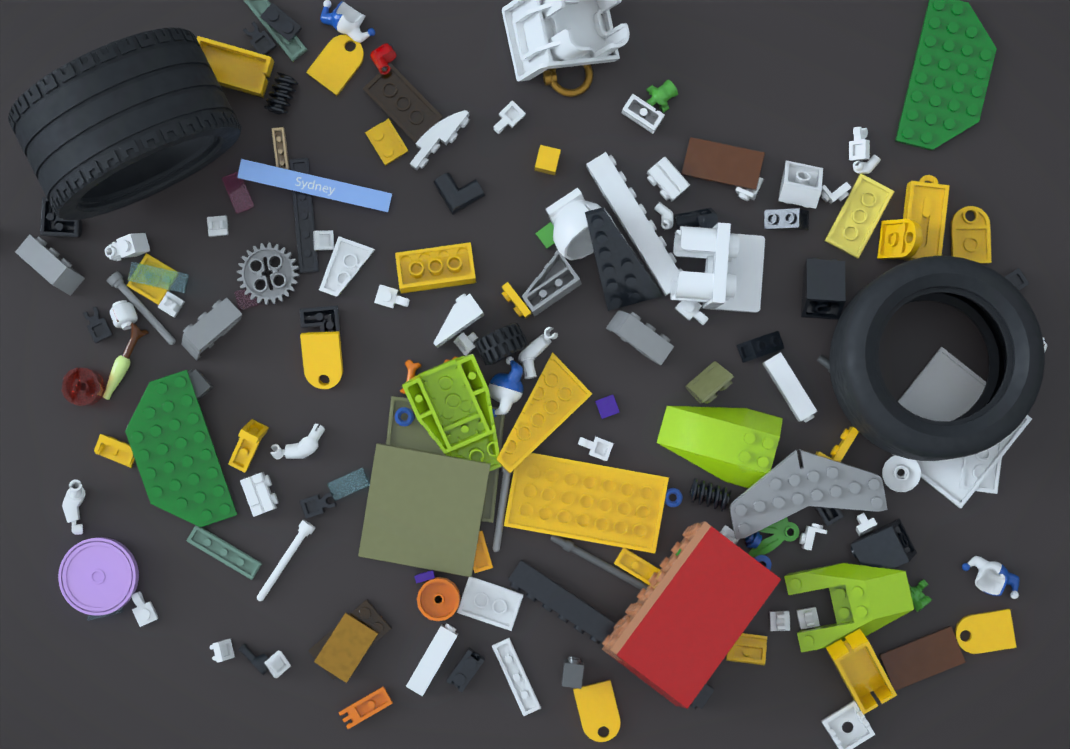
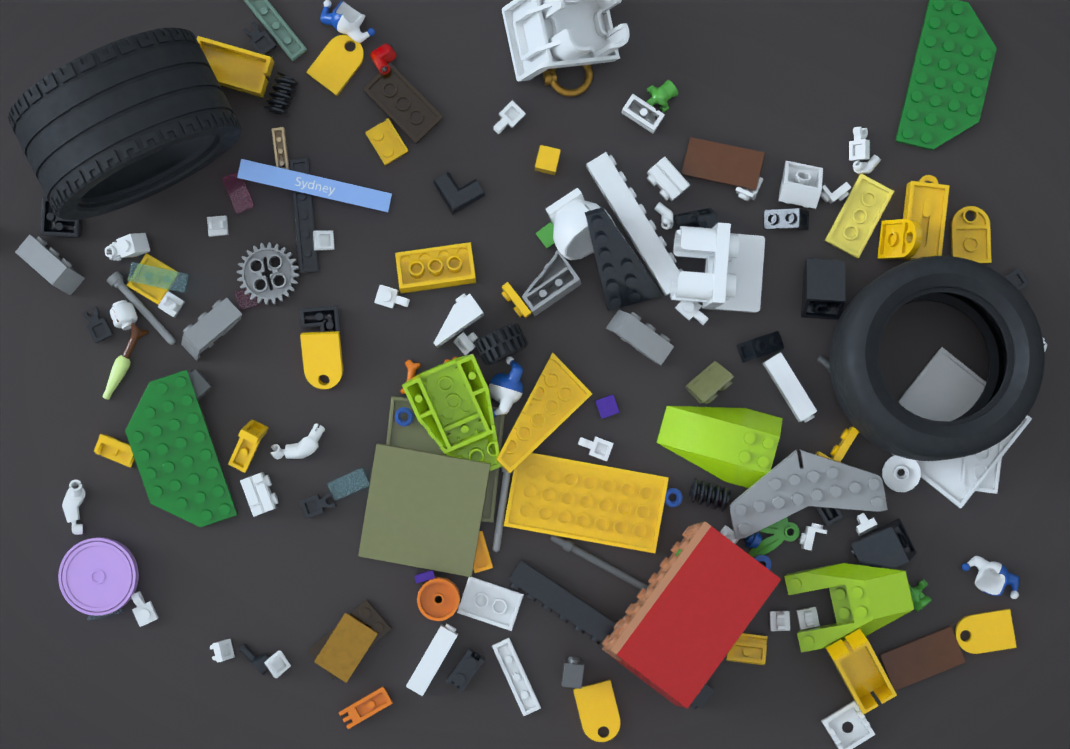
clear red brick [61,368,105,406] -> none
sand green tile [186,525,263,580] -> none
white piece [257,520,315,601] -> none
black plate [260,2,302,43] -> none
white wing [319,236,375,297] -> none
white slope [410,110,470,170] -> none
white arm [518,327,558,379] -> none
yellow tile [614,548,660,585] -> none

